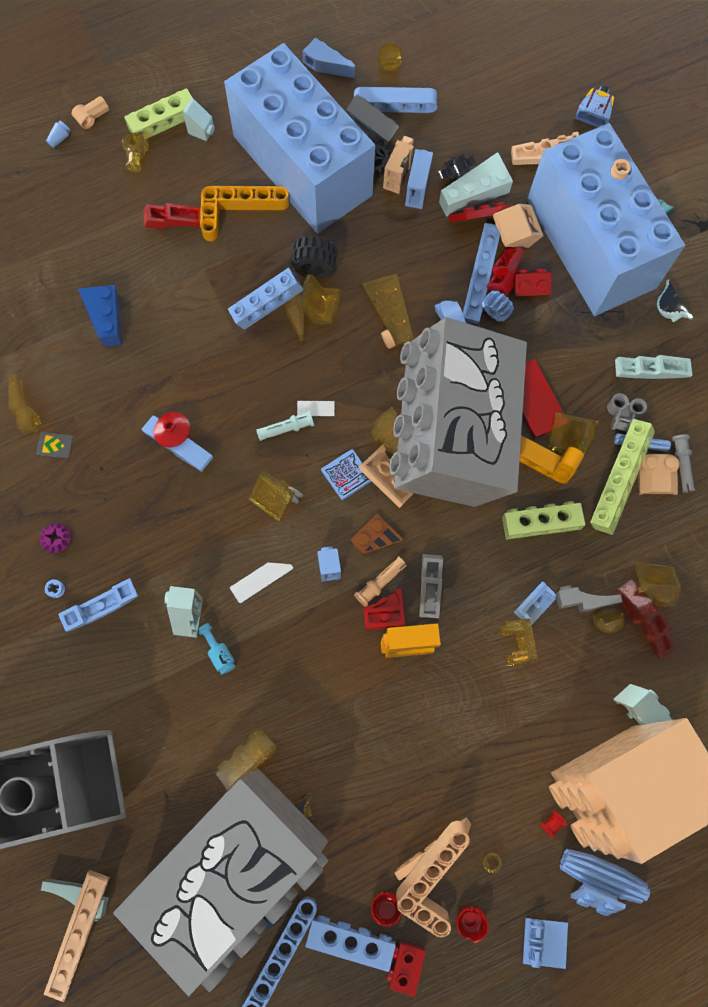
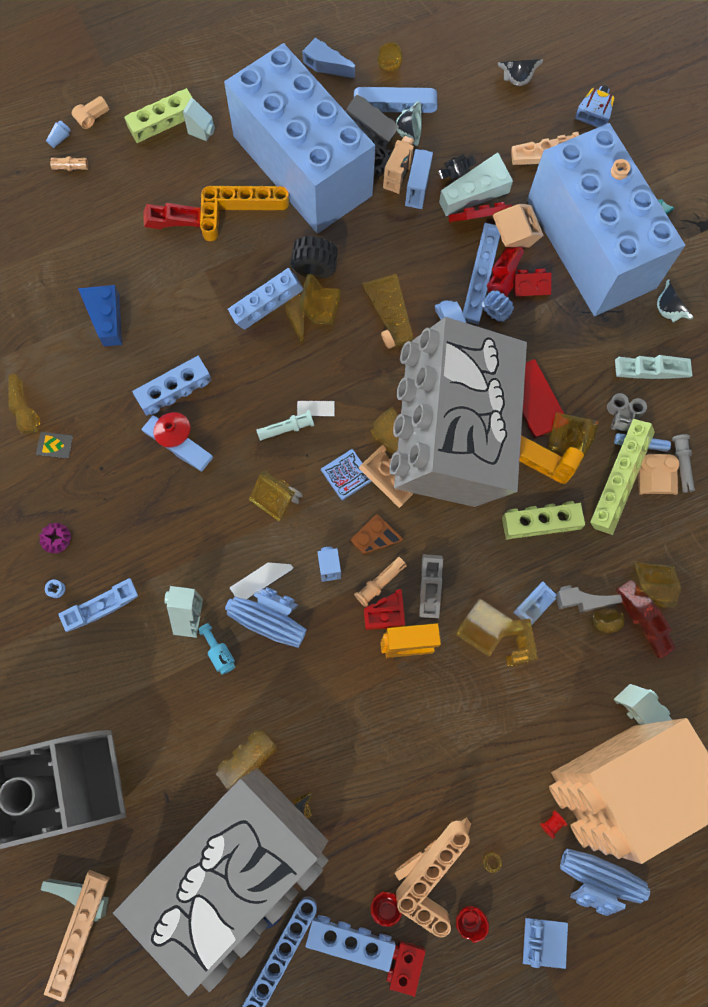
clear yellow connector [122,133,149,172] -> none
none -> light nougat pin [50,156,88,171]
none -> light blue brick [132,356,211,416]
none -> light blue plate [225,587,307,648]
none -> hat [396,101,421,146]
none -> clear yellow slope [456,599,513,657]
none -> black hat [498,59,543,86]

